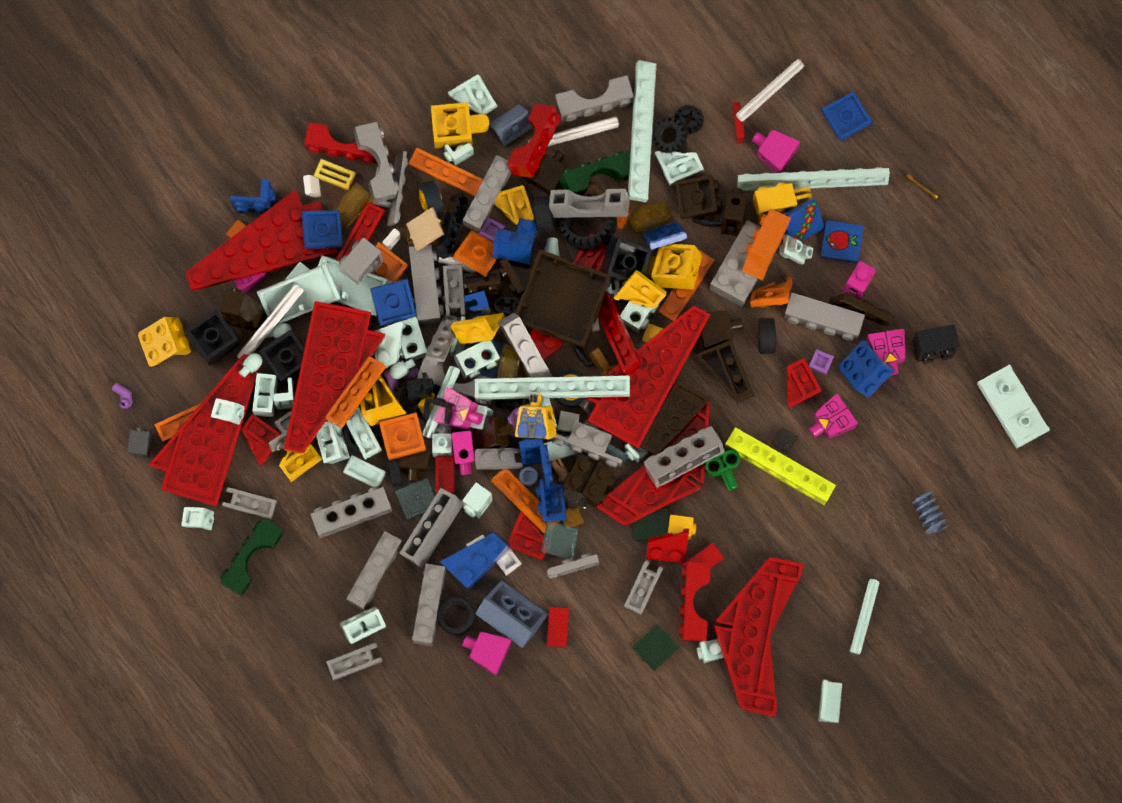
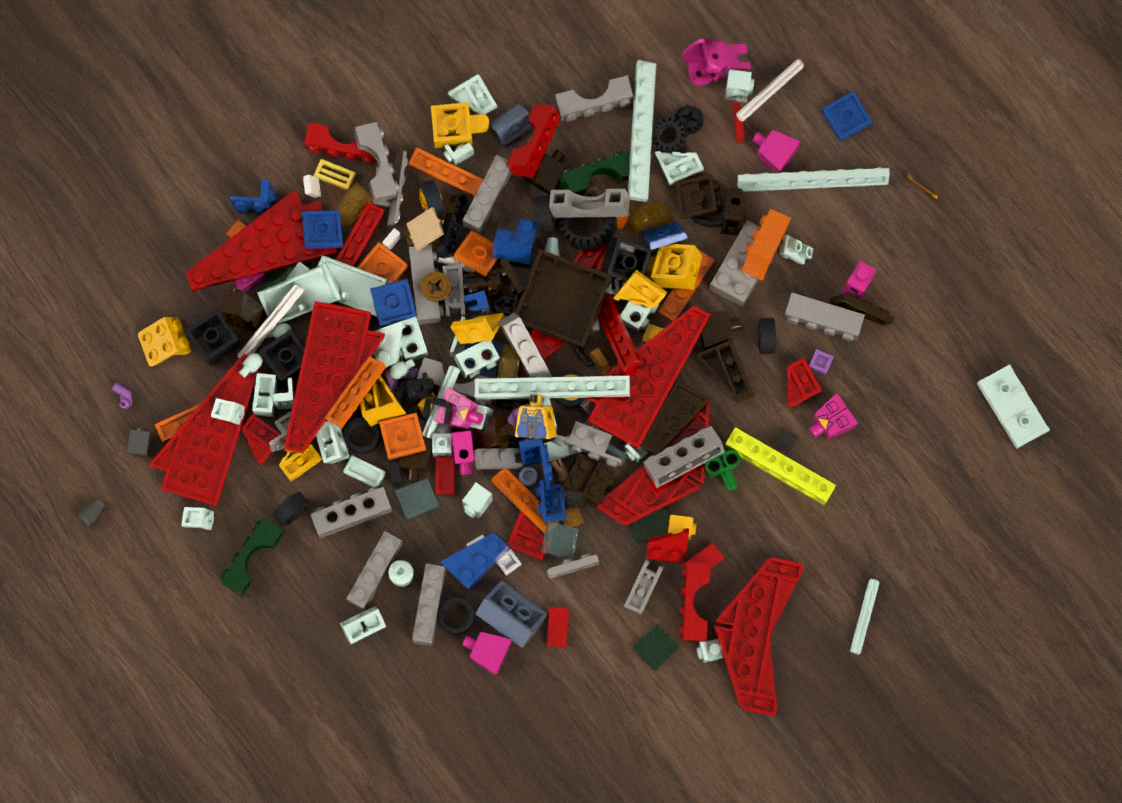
light grey hinge [221,487,277,520] -> none
light grey hinge [327,643,383,681] -> none
light grey brick [339,237,384,285] -> none
light aqua tile [346,406,382,459] -> none
light grey brick [399,488,463,569] -> none
light grey bracket [425,315,461,366] -> none
medium lavender plate [479,218,505,243] -> none
yellow wing [494,185,535,227] -> none
white axle [528,117,619,146] -> none
white tile [557,411,580,433] -> none
orange wing [750,276,793,308] -> none
yellow brick [752,182,812,223] -> none
blue tile [784,198,824,241] -> none
light aqua panel [818,680,842,723] -> none
blue tile [820,220,864,264] -> none
blue bracket [839,341,895,398] -> none
dark pink torso [866,329,905,376] -> none
black brick [912,324,960,364] -> none
sand blue piece [912,491,949,534] -> none
none -> dark grey cone [77,498,105,527]
none -> clear green piece [256,265,294,292]
none -> black tyre [272,492,310,527]
none -> light aqua head [388,560,414,587]
none -> pearl gold gear [420,272,451,302]
none -> dark pink piece [682,38,751,86]
none -> light aqua brick [725,69,754,102]

